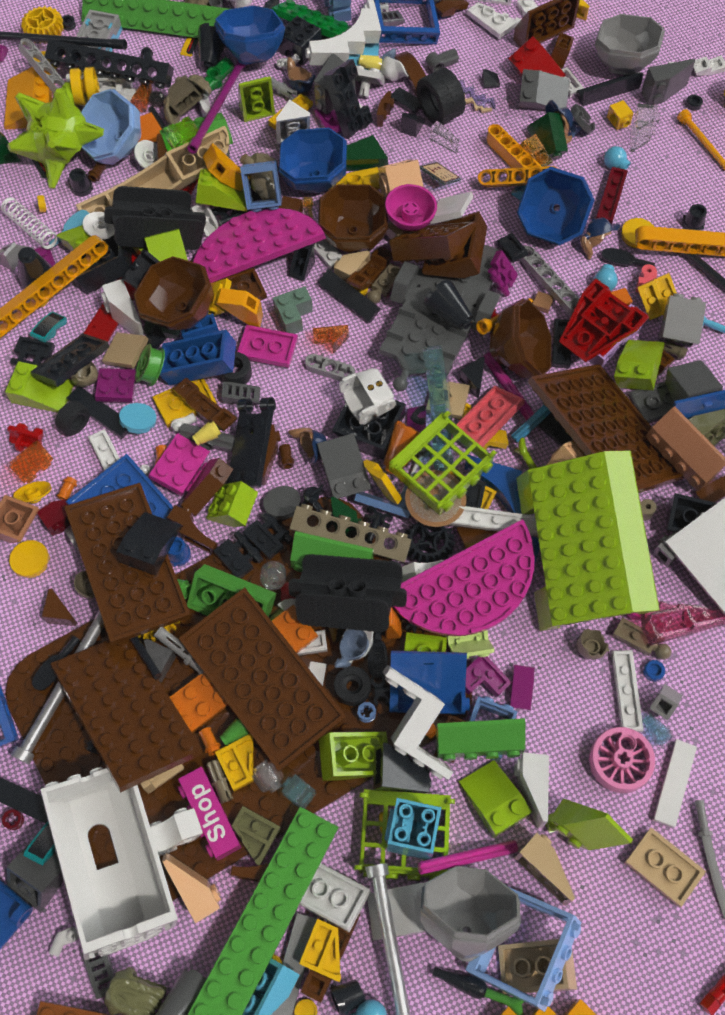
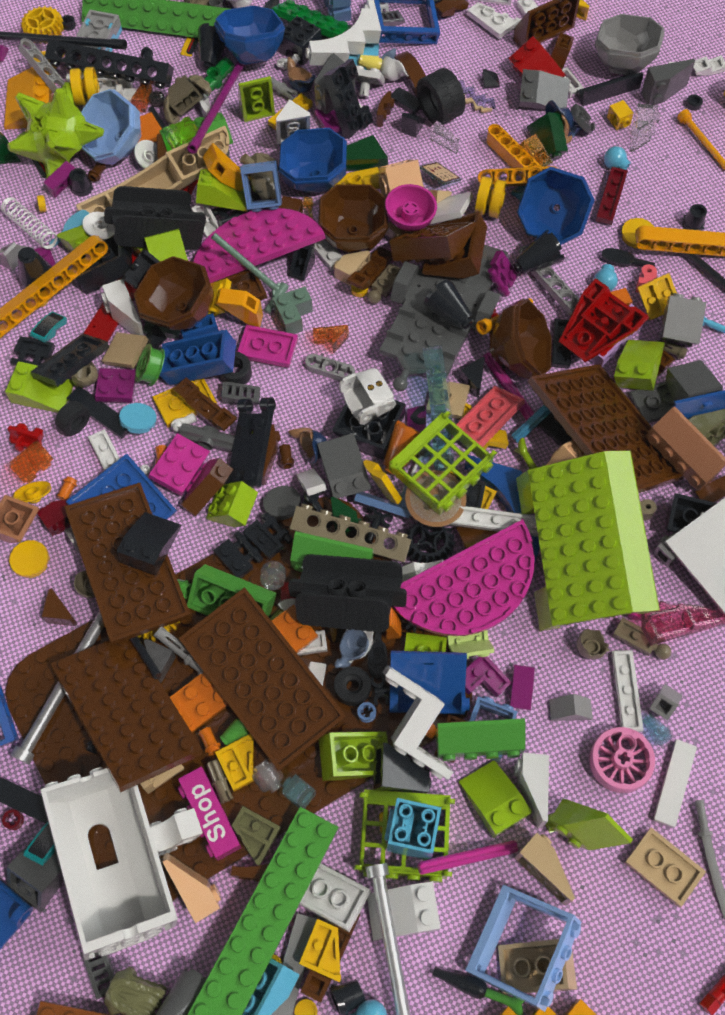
black piece [32,636,80,691] -> none
white arm [49,927,78,957] -> none
reddish brown slope [167,505,218,555] -> none
blue piece [168,537,191,567] -> none
light yellow cone [192,421,222,445] -> none
black tile [318,269,381,323] -> none
light grey rock [420,866,521,962] -> none
dark grey piece [425,48,459,72] -> none
black tile [497,233,528,263] -> none
medium nougat tile [533,291,554,313] -> none
hair [580,217,621,260] -> none
blue tile [643,660,665,682] -> none
none -> magenta slope [44,161,76,198]
none -> sand green bar [211,233,289,314]
none -> white tile [296,468,327,496]
none -> tan slope [430,190,452,203]
none -> yellow wheel [475,176,506,219]
none -> black cone [513,230,565,274]
none -> light grey slope [549,694,593,721]

